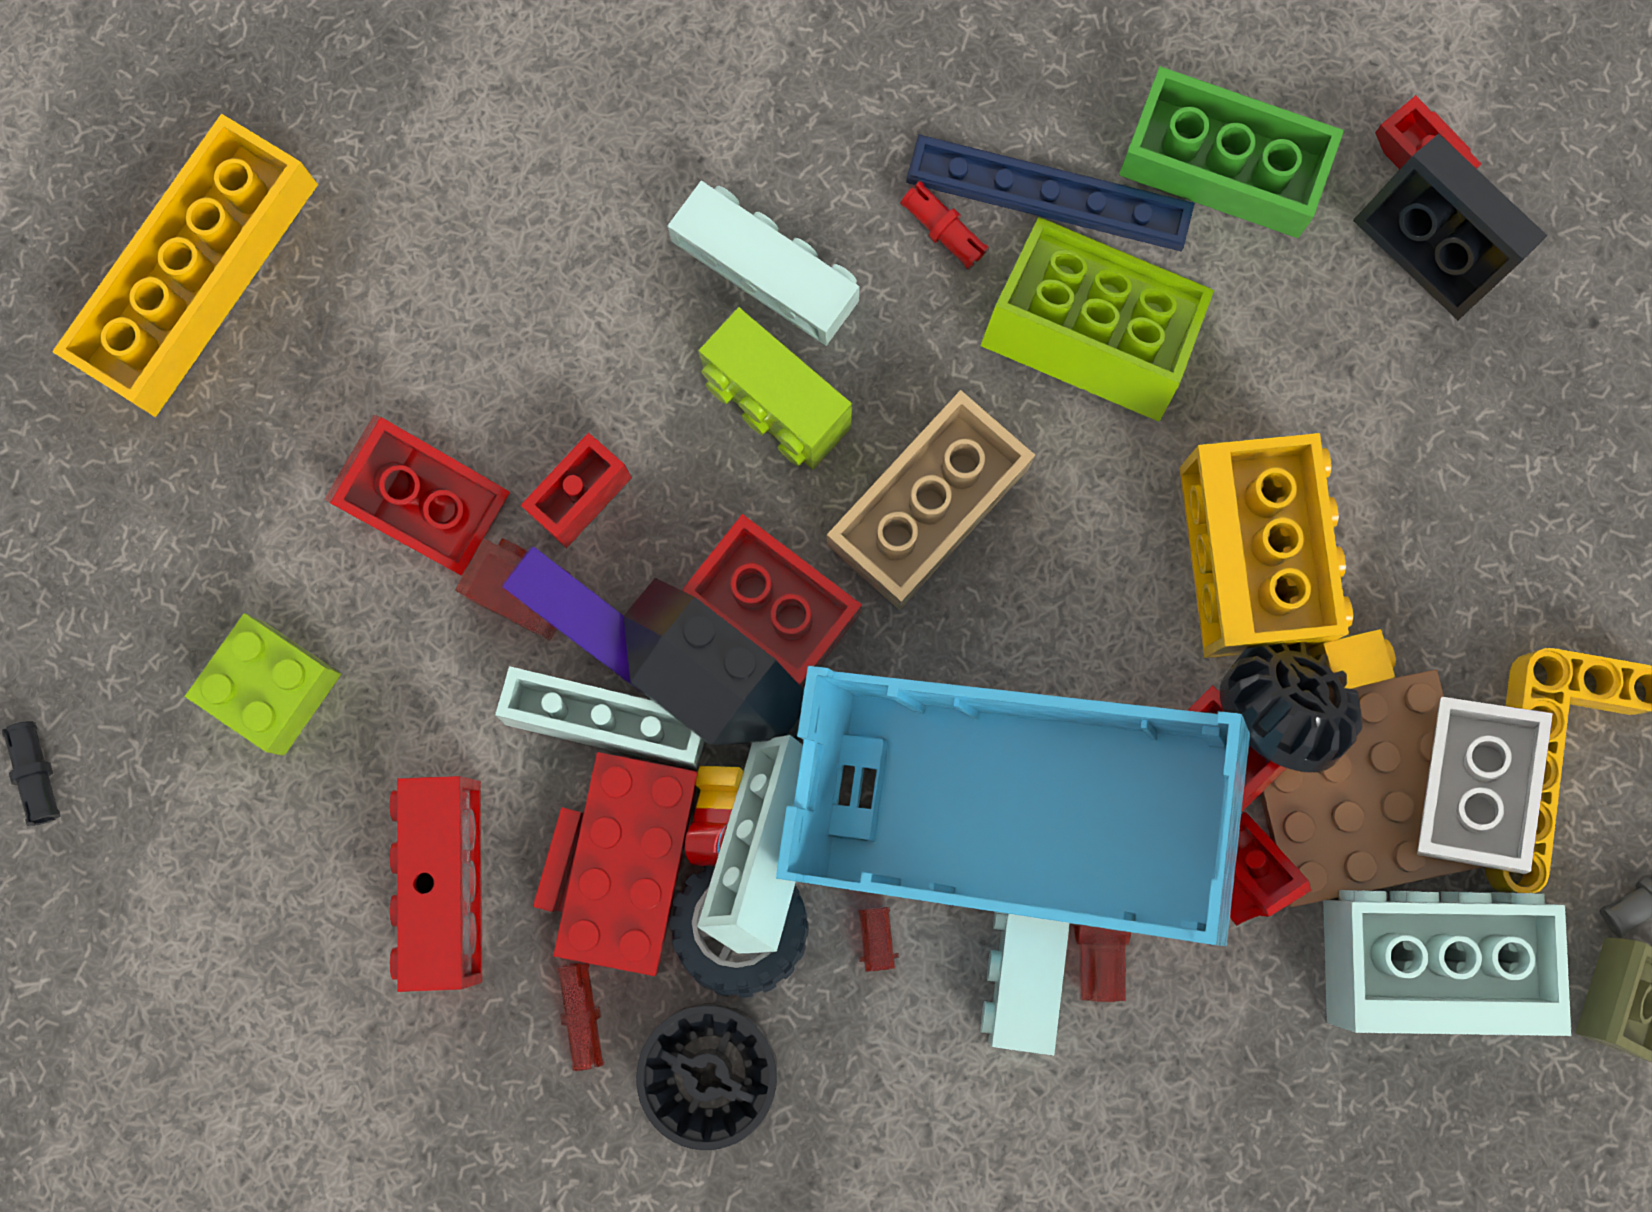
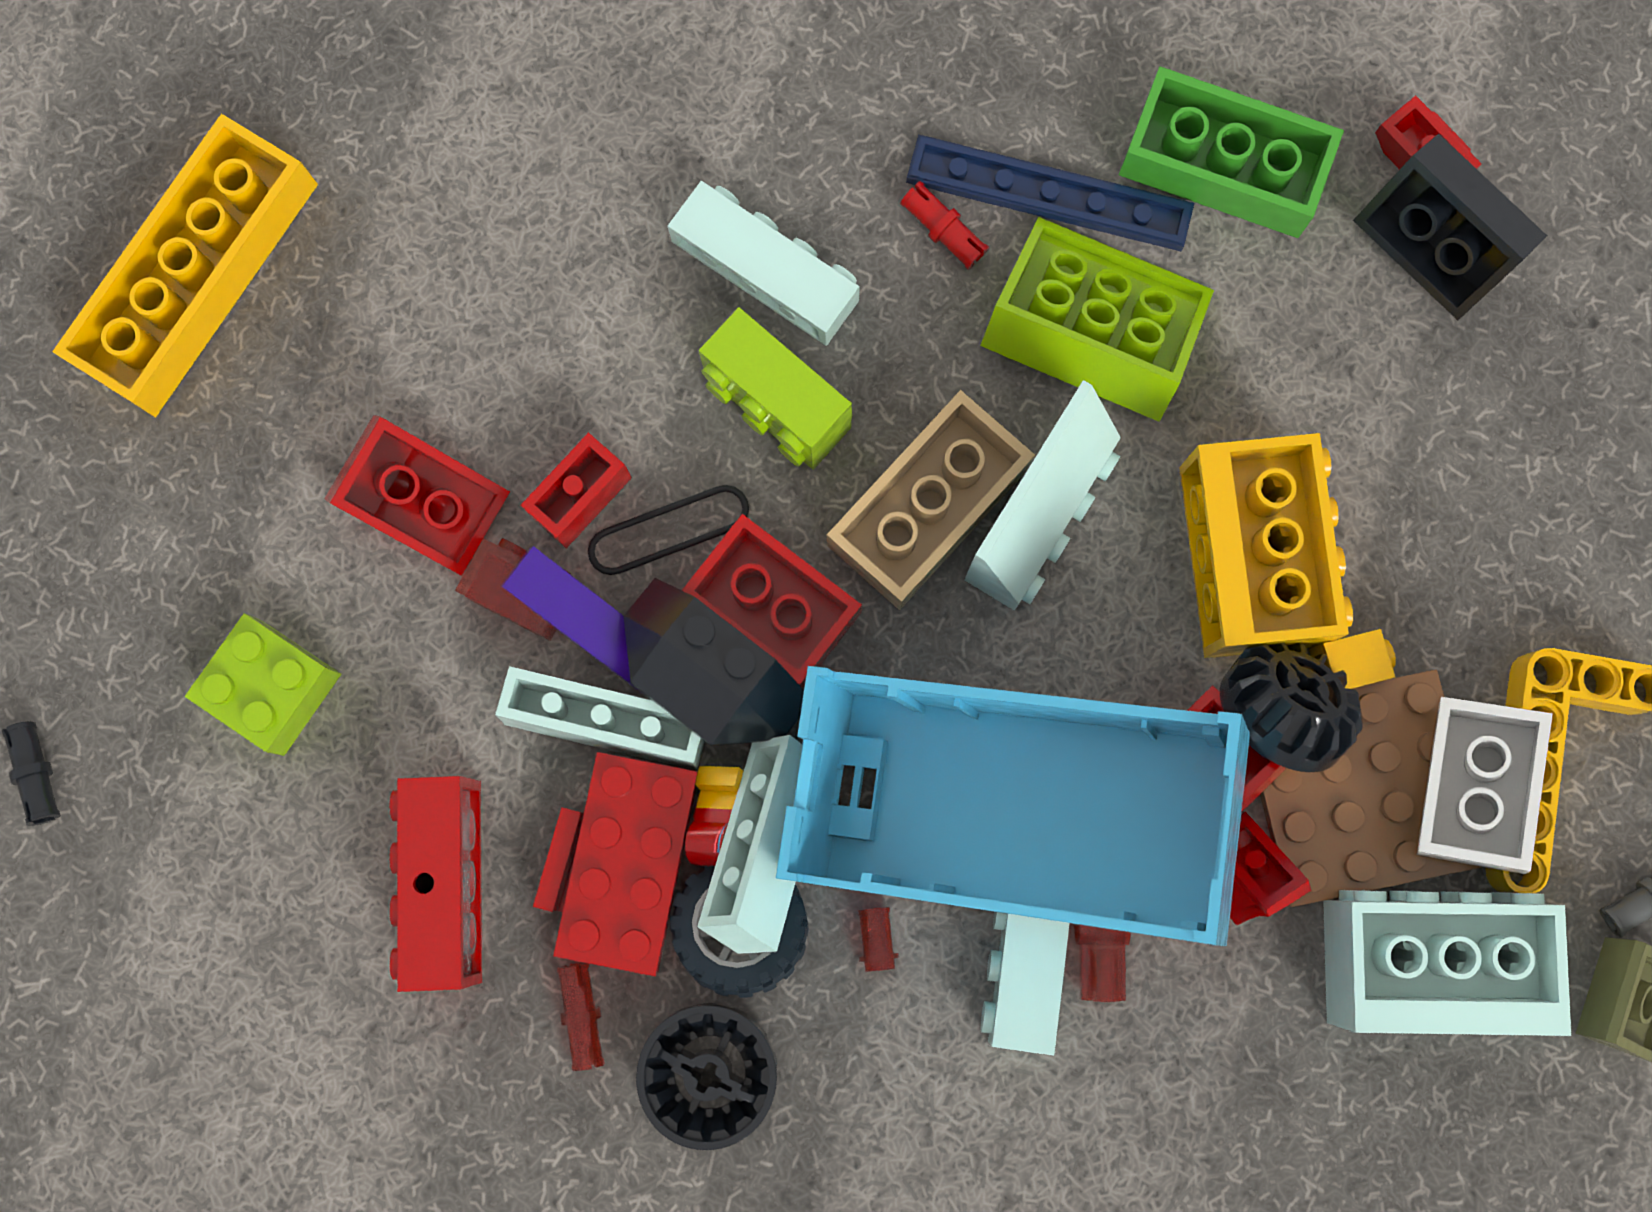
none -> black piece [588,485,749,575]
none -> light aqua slope [965,380,1121,611]

